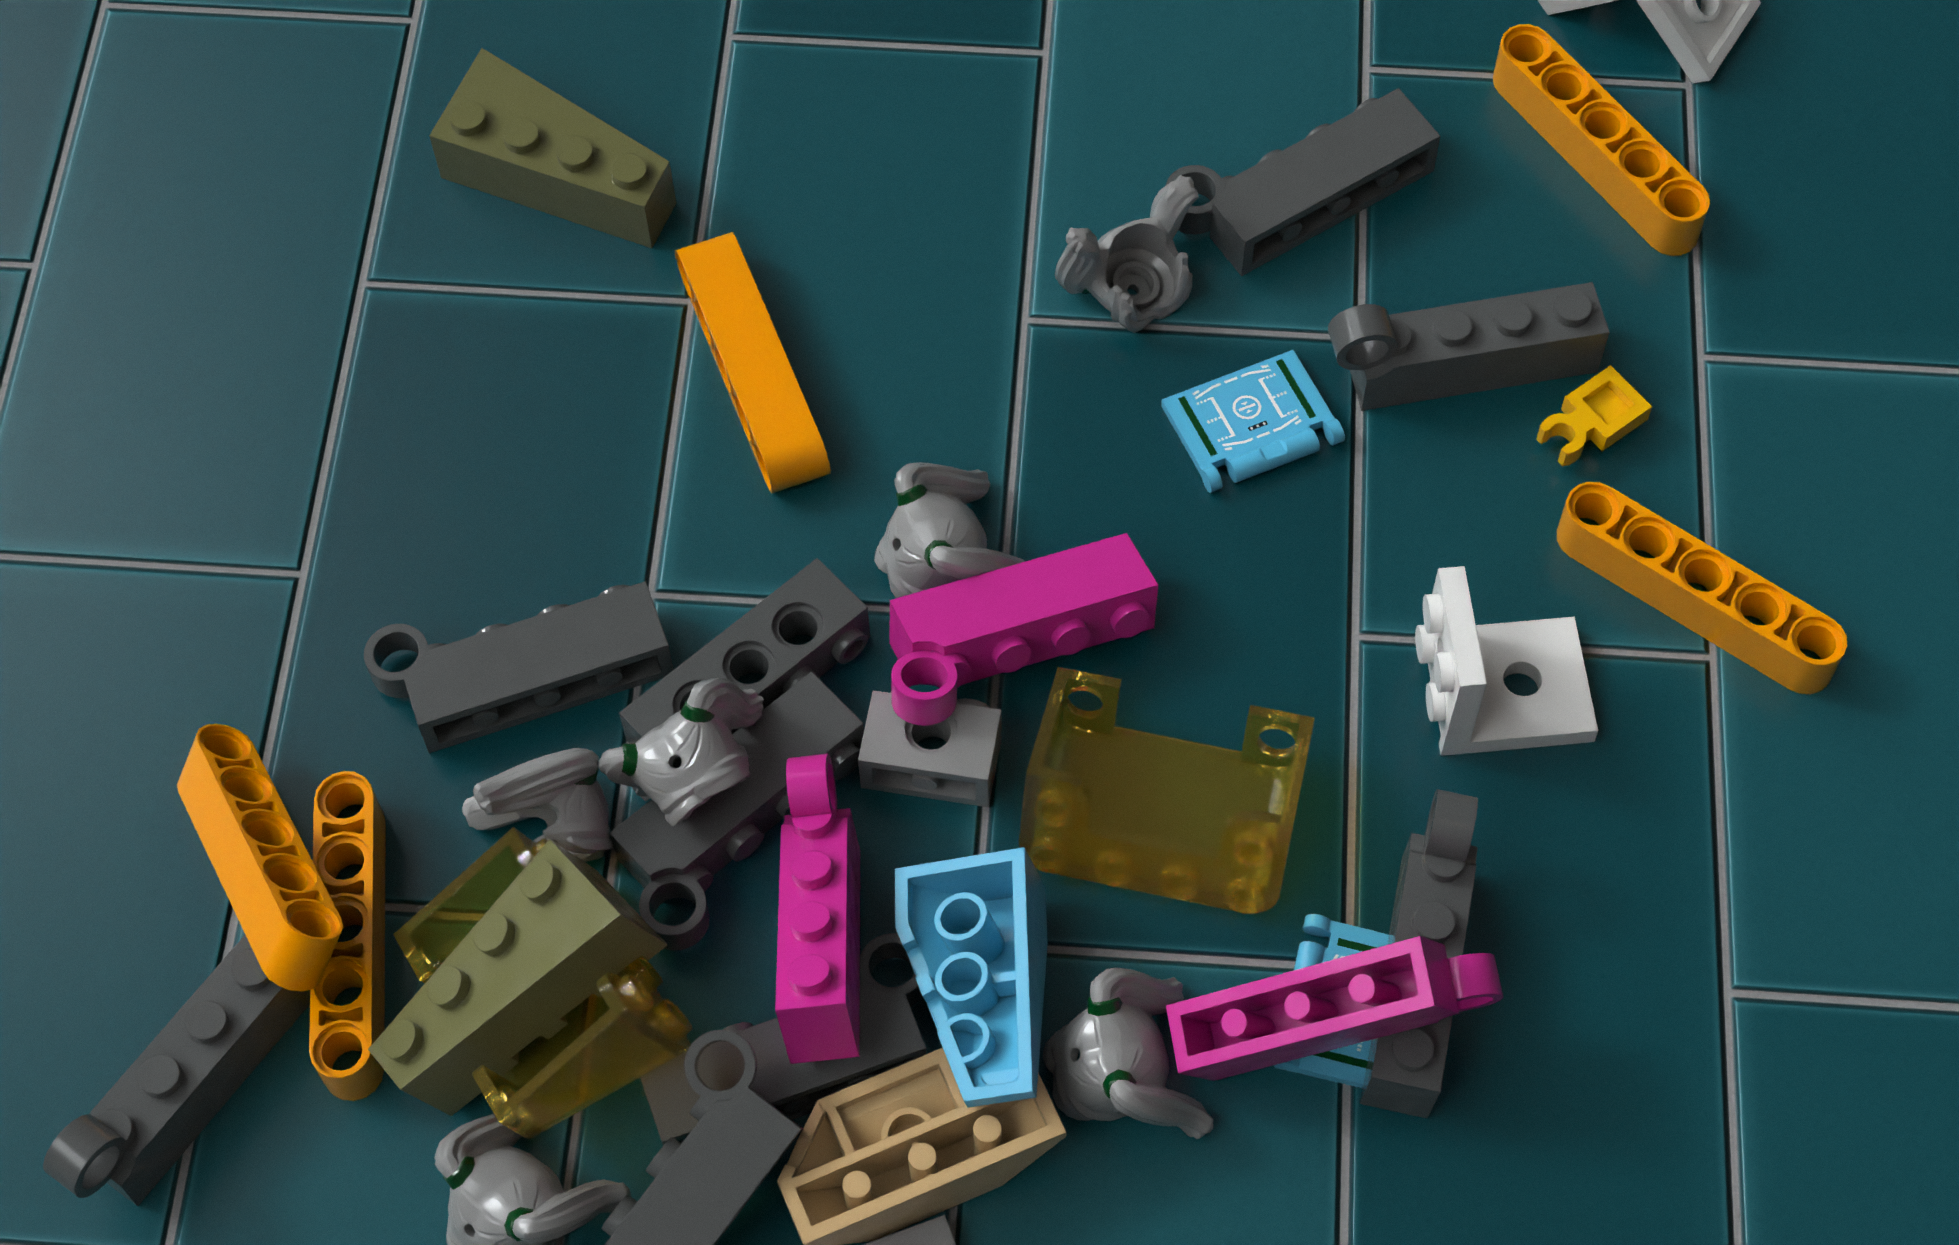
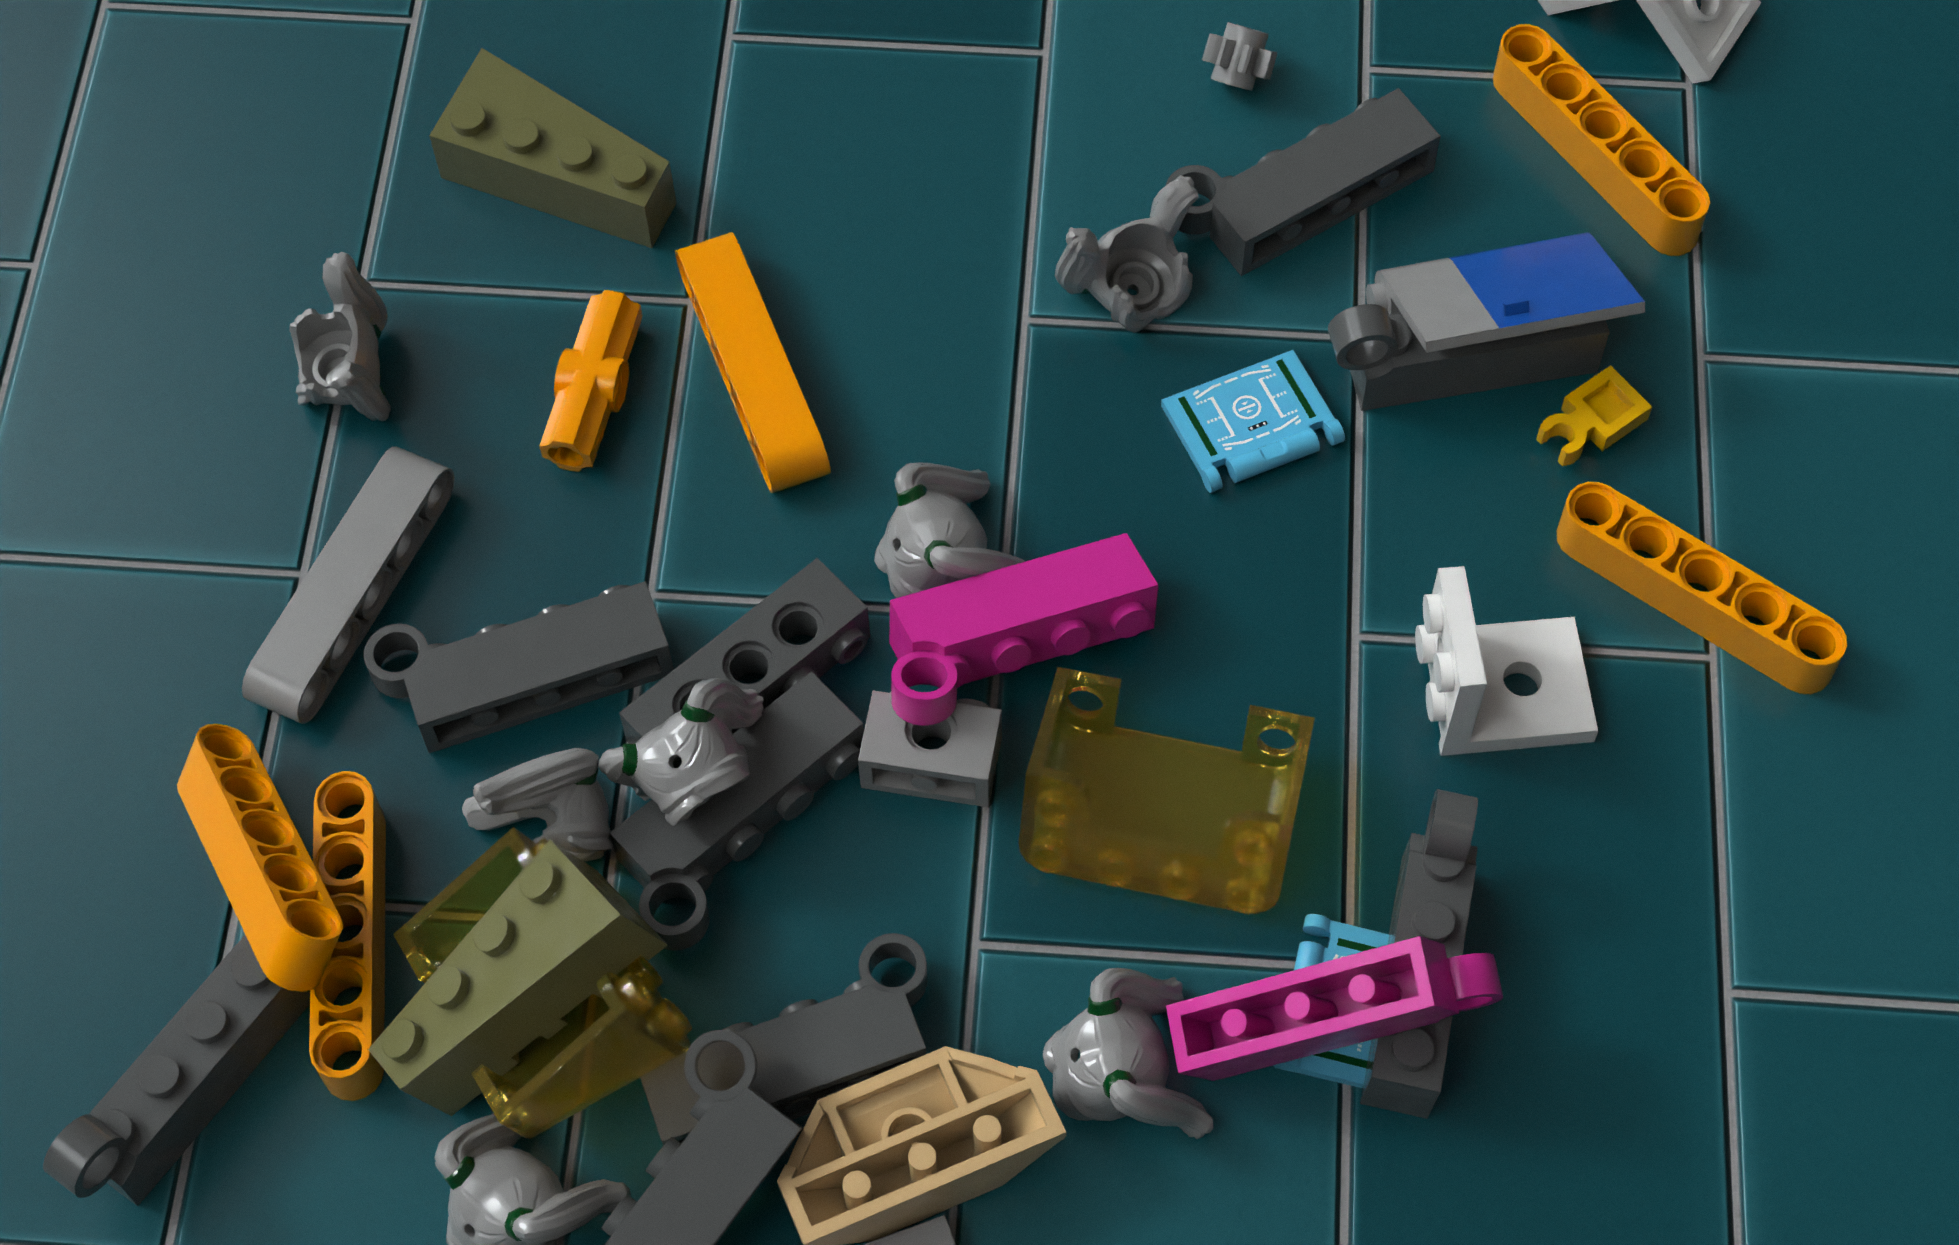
dark pink hinge [775,753,860,1064] -> none
medium azure wedge [895,847,1048,1108] -> none
none -> light grey beam [242,447,455,724]
none -> light grey hair [289,252,391,422]
none -> light orange piece [539,290,643,472]
none -> light grey gear [1202,22,1278,91]
none -> door [1366,232,1645,353]

